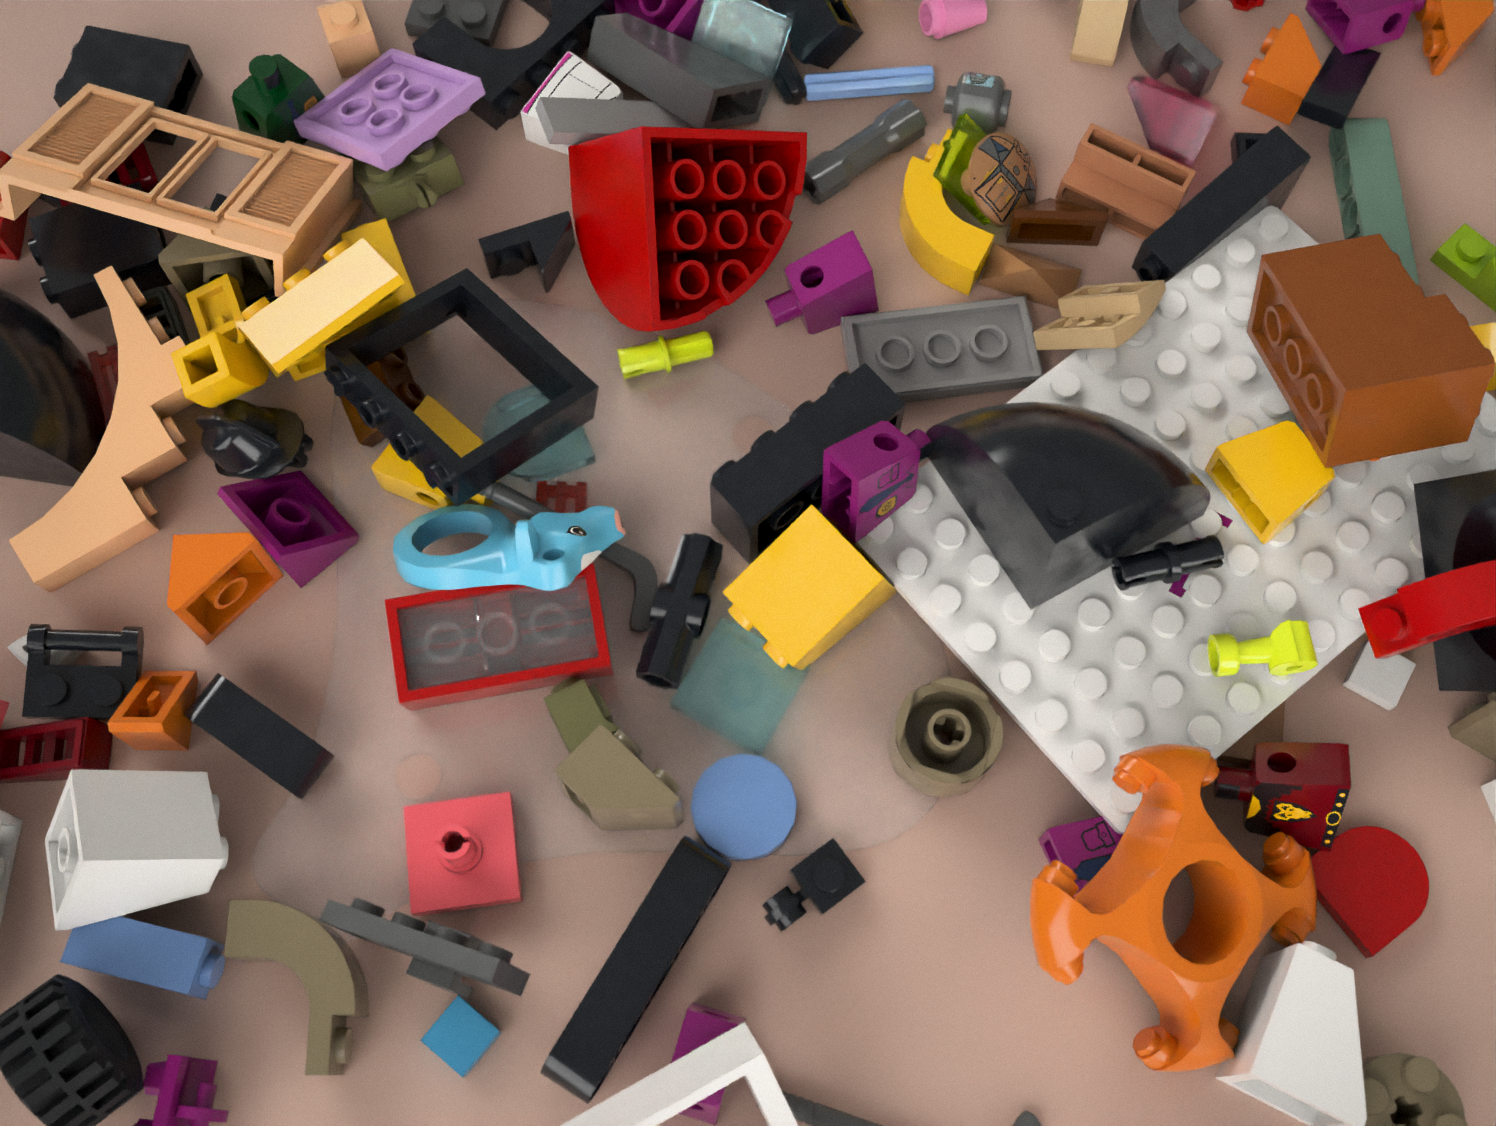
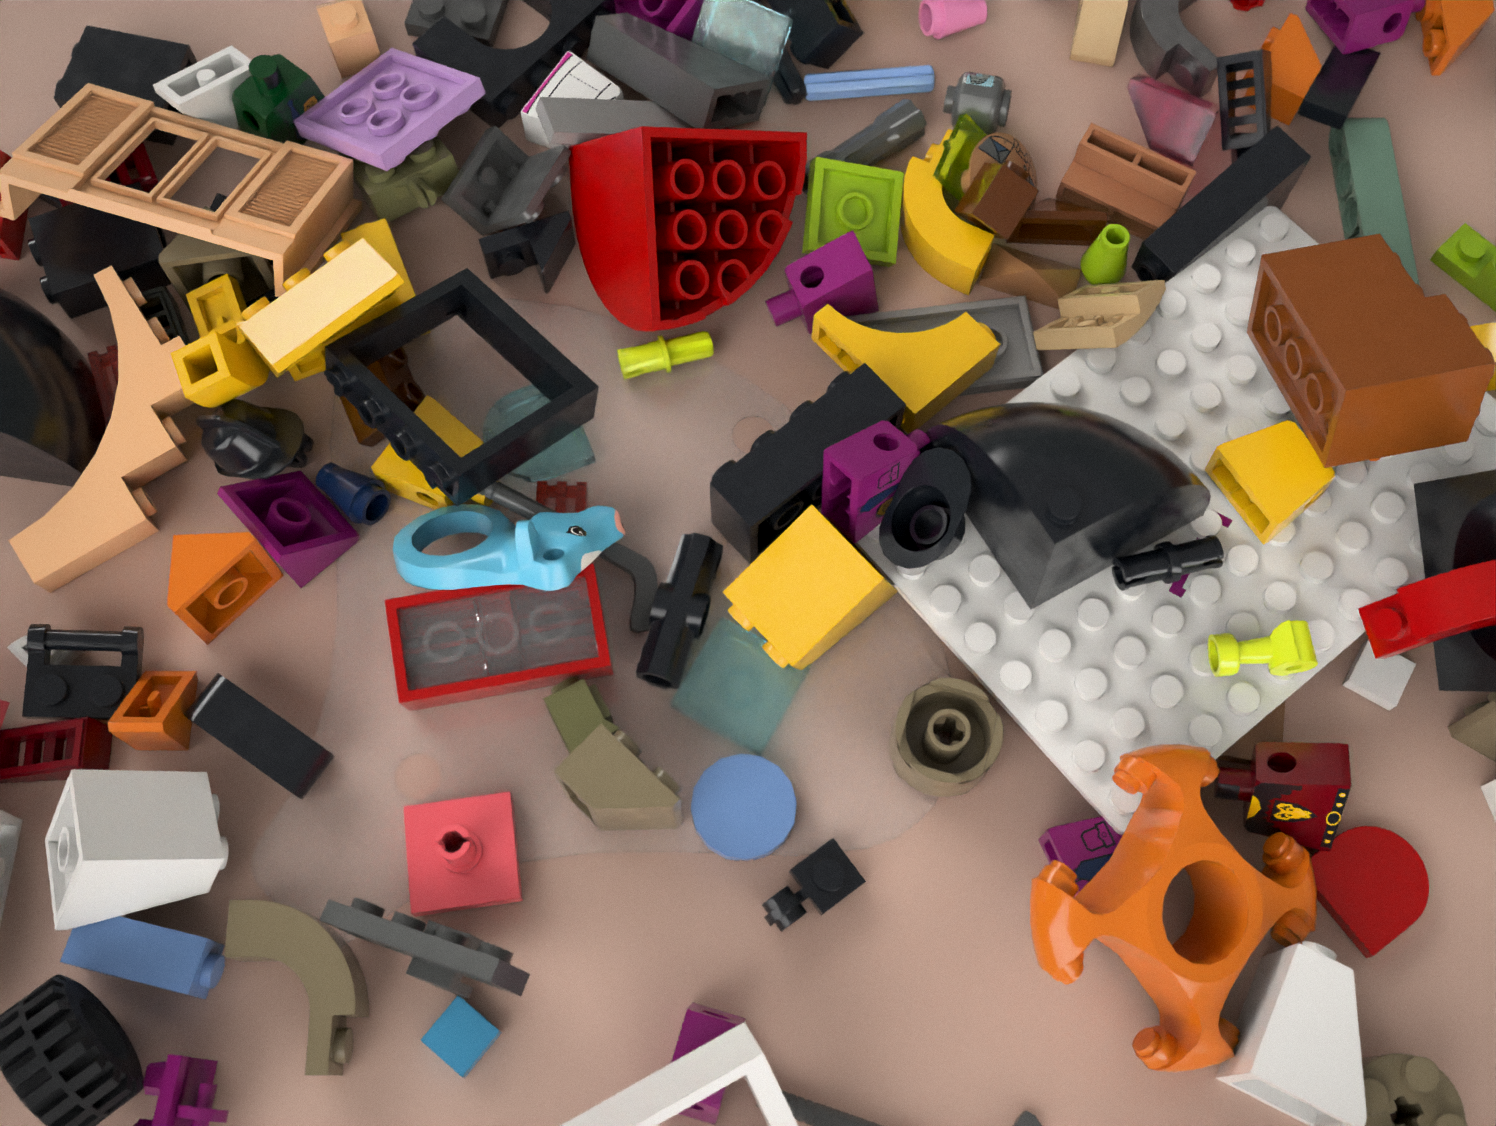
black beam [540,836,732,1104] -> none
none -> white slope [153,45,251,129]
none -> dark blue cone [315,462,391,525]
none -> dark grey bracket [441,126,571,236]
none -> lime plate [802,157,904,267]
none -> yellow arch [811,304,1000,434]
none -> black piece [879,447,973,569]
none -> reddish brown brick [954,160,1039,240]
none -> lime cone [1080,224,1130,285]
none -> black slope [1217,49,1272,151]

